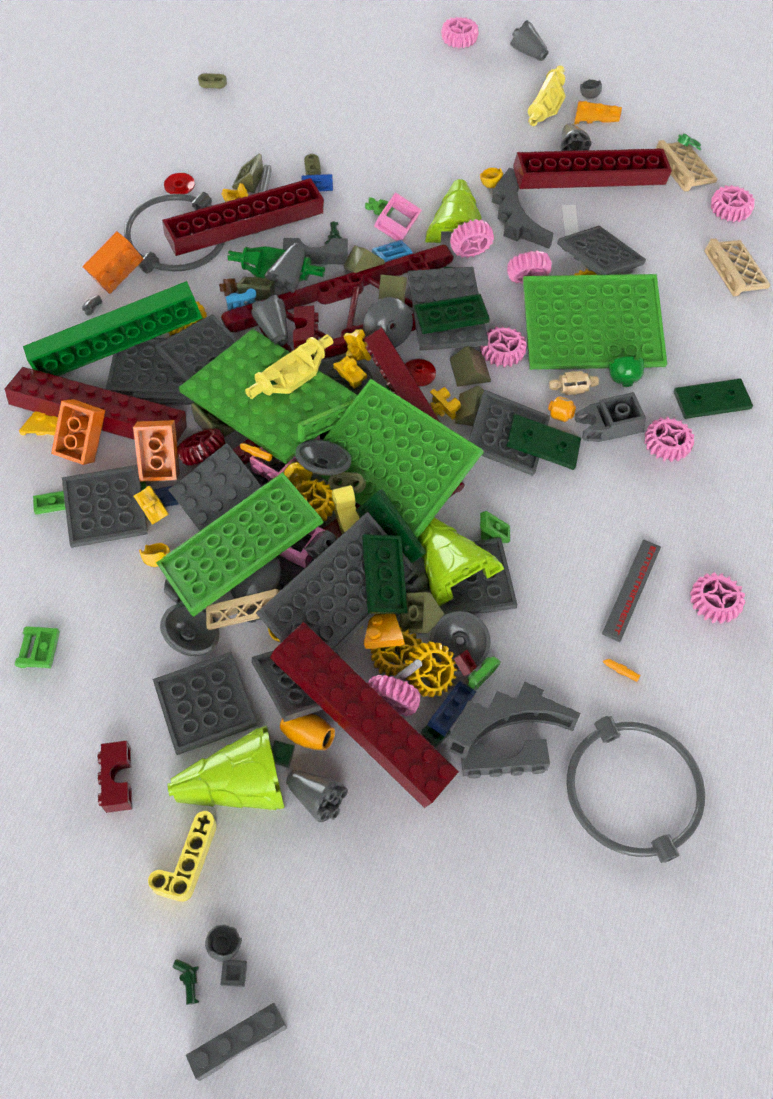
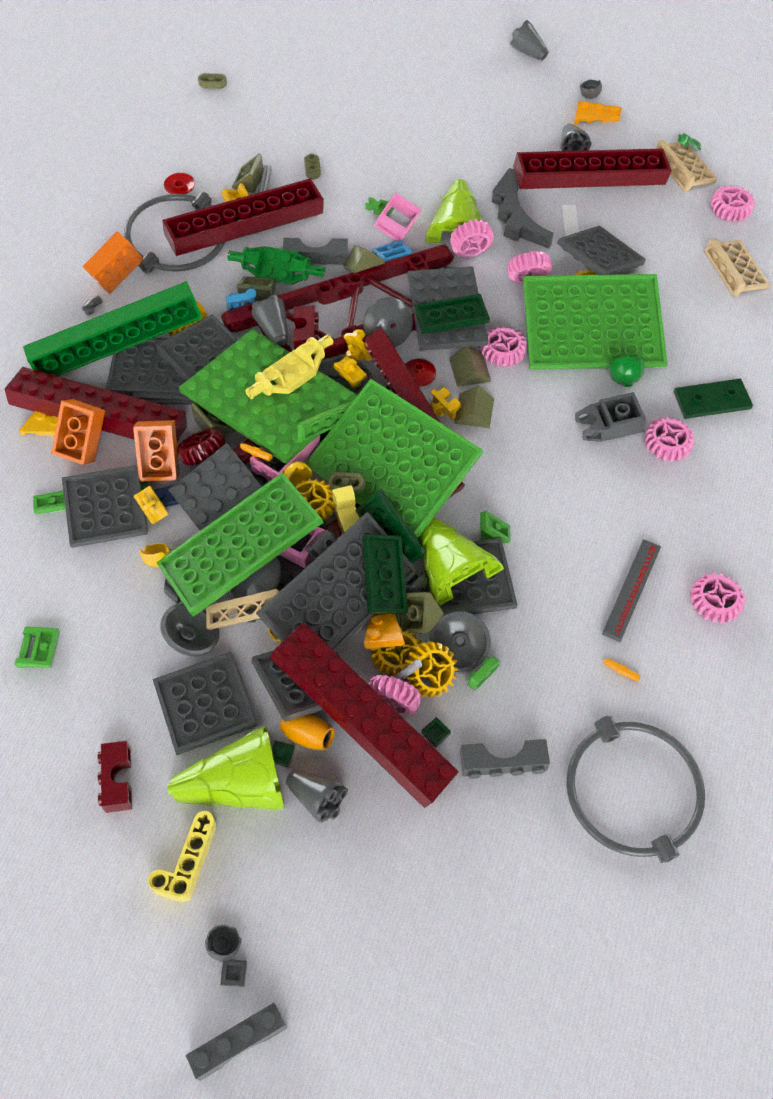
dark green piece [173,959,199,1005] -> none
reddish brown gear [219,278,238,296] -> none
dark grey cone [265,243,306,293] -> none
dark grey dish [295,440,351,476] -> none
blue plate [301,174,333,191] -> none
dark green piece [324,221,342,245] -> none
olive slope [378,275,407,302] -> none
dark blue plate [427,680,476,737] -> none
bright pink gear [441,16,479,49] -> none
dark grey arch [446,682,581,759] -> none
dark red tile [454,650,477,676] -> none
dark grey plate [468,390,550,476] -> none
yellow hair [480,168,503,188] -> none
dark green plate [506,414,581,470] -> none
light yellow plate [528,65,566,126] -> none
light orange head [548,397,576,422] -> none
tan piece [549,371,599,395] -> none

